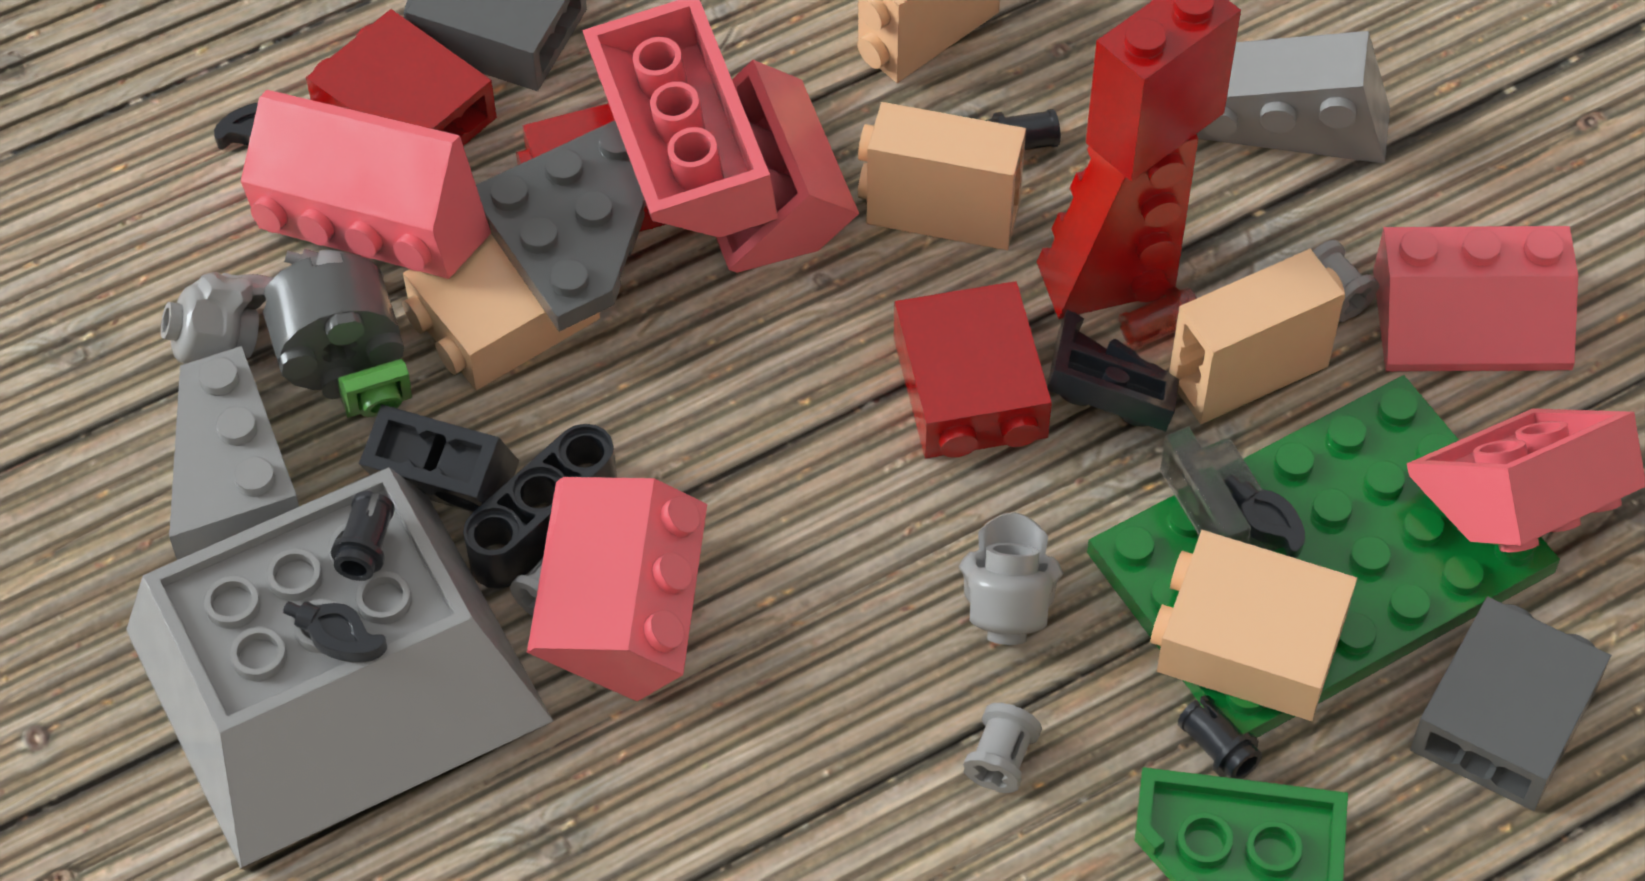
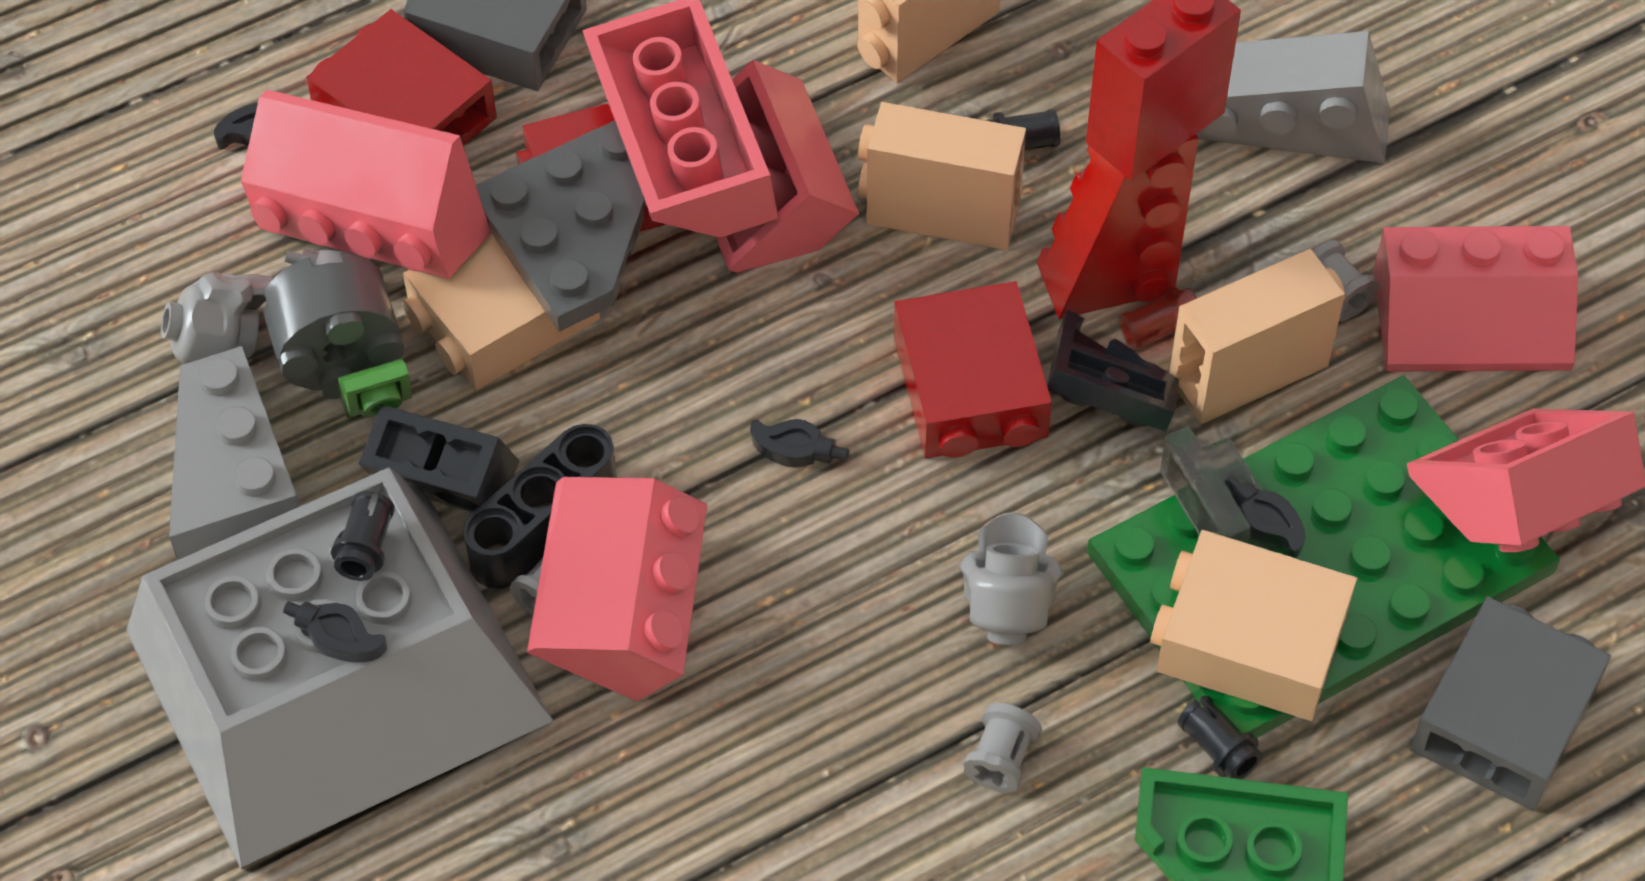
none -> black piece [750,419,849,468]

